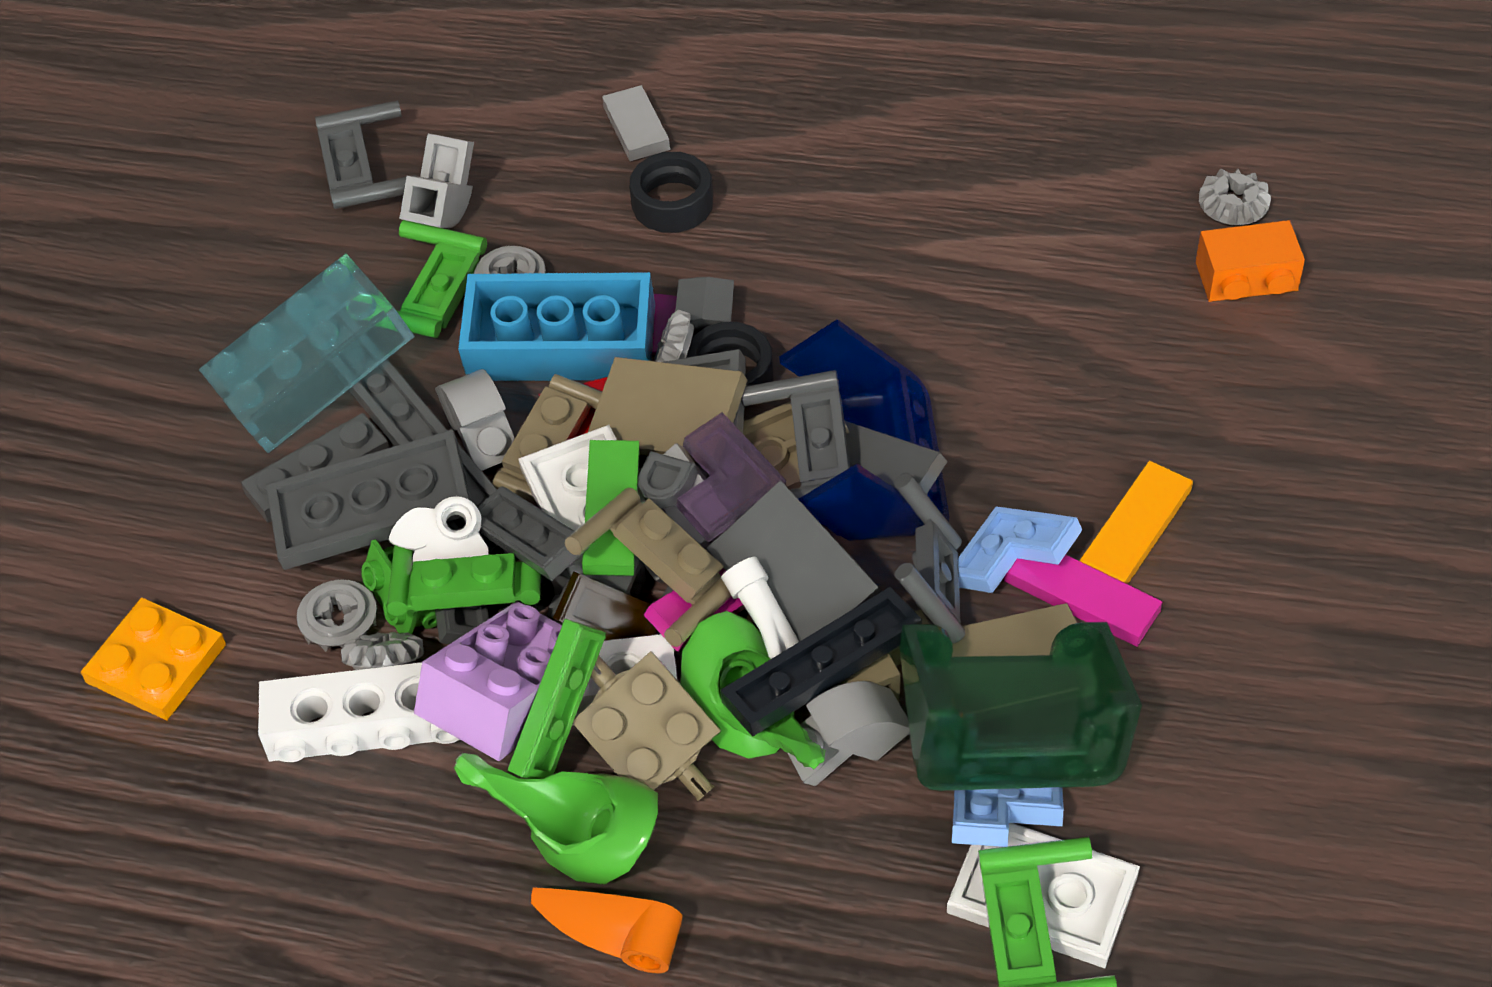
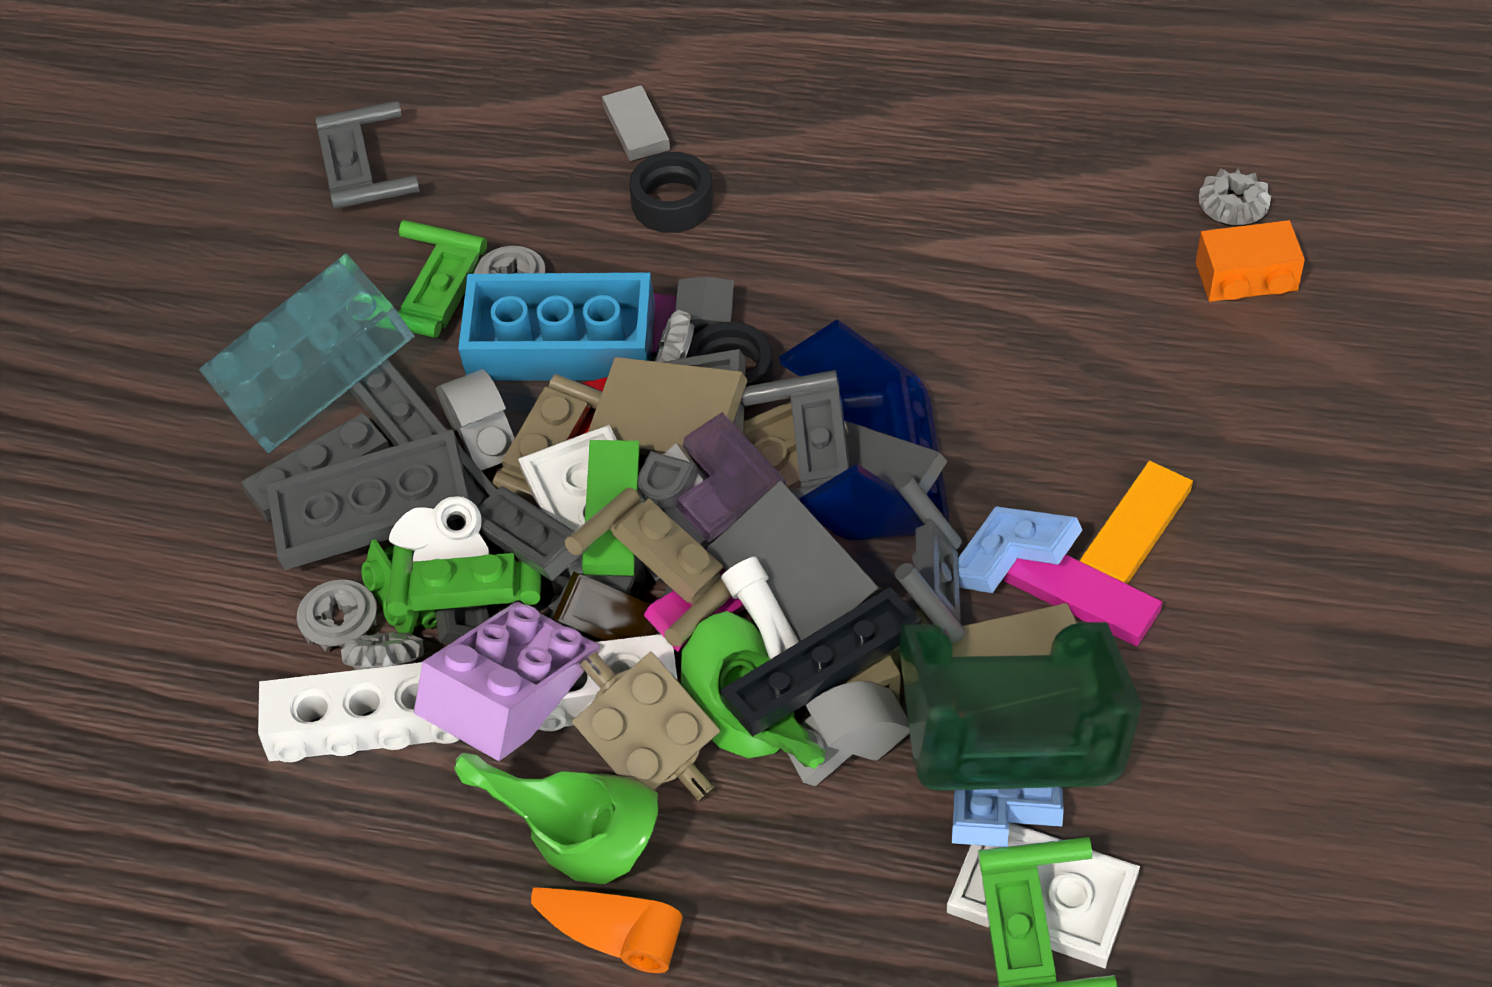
light orange plate [81,597,226,721] -> none
light grey brick [399,133,474,228] -> none
bright green tile [507,619,606,779] -> none

